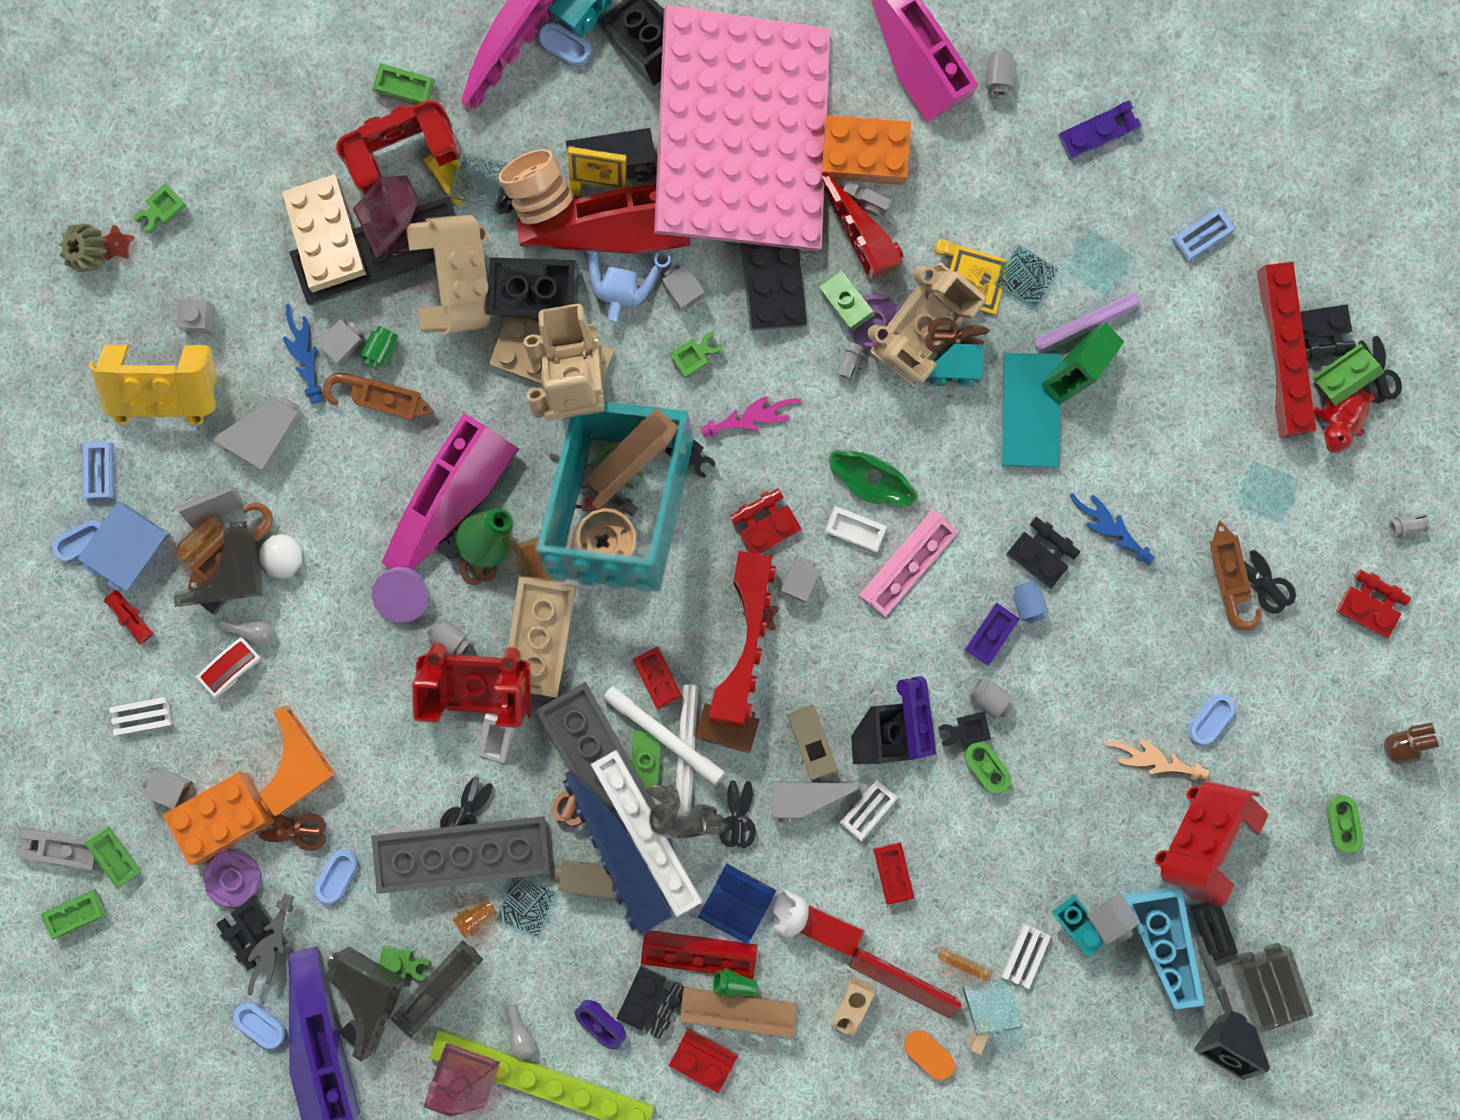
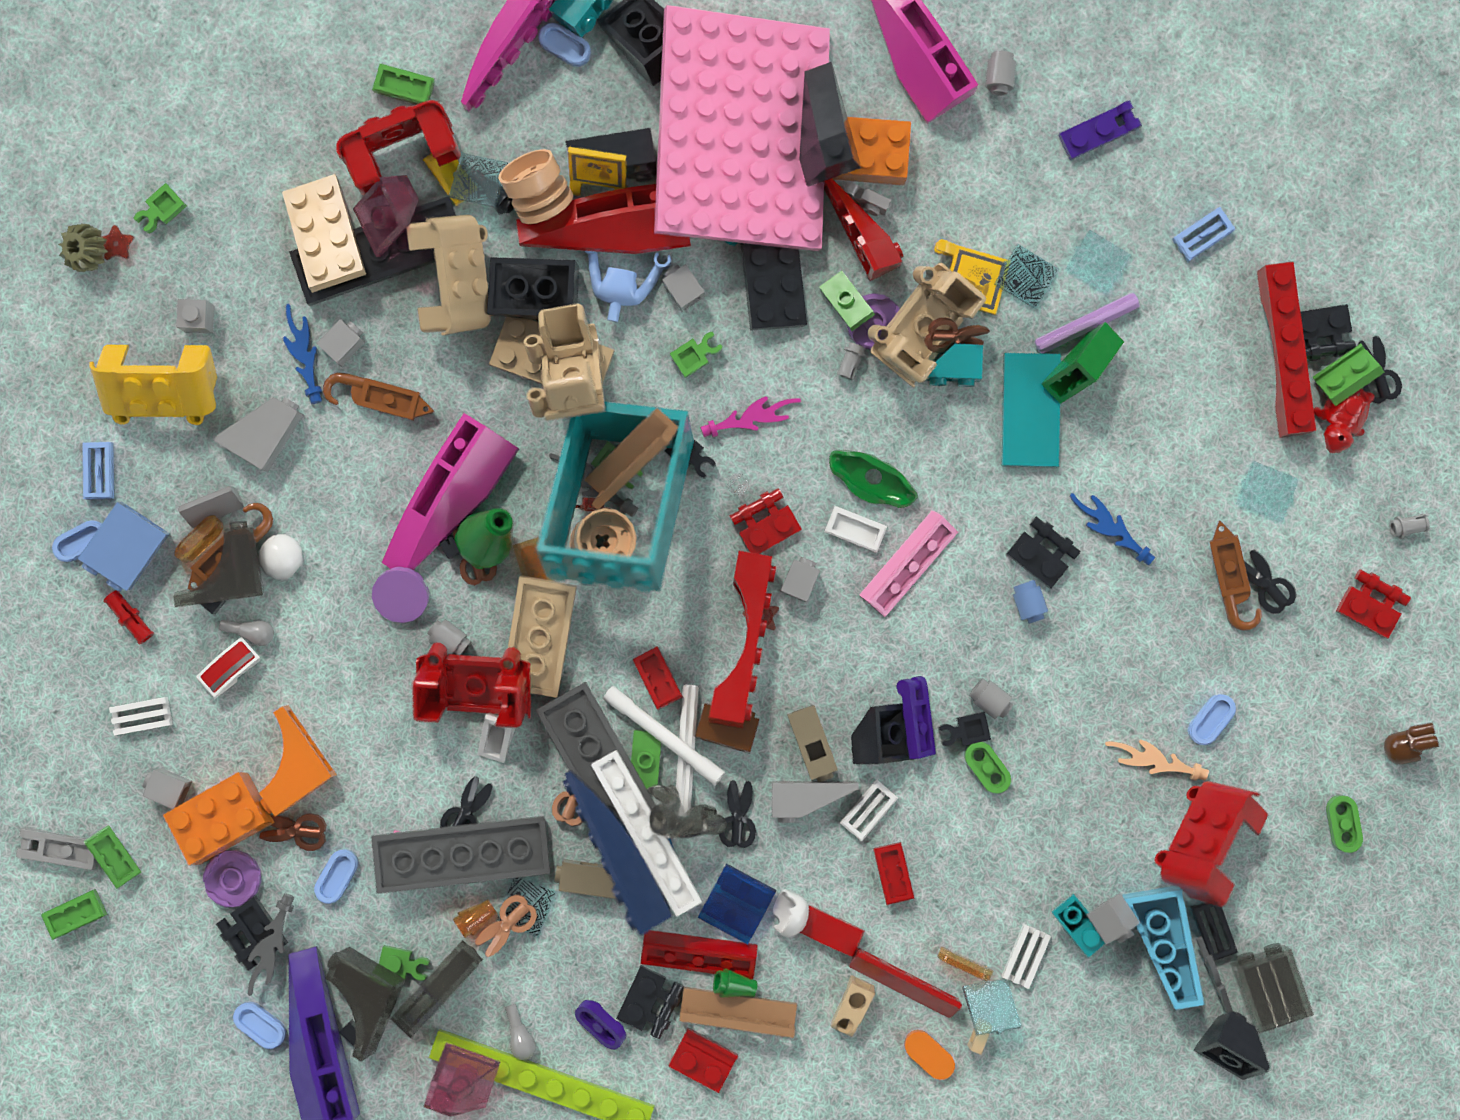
green brick [360,326,398,370] -> none
dark purple plate [964,603,1020,666] -> none
none -> nougat piece [475,894,537,957]
none -> black wedge [799,62,861,187]

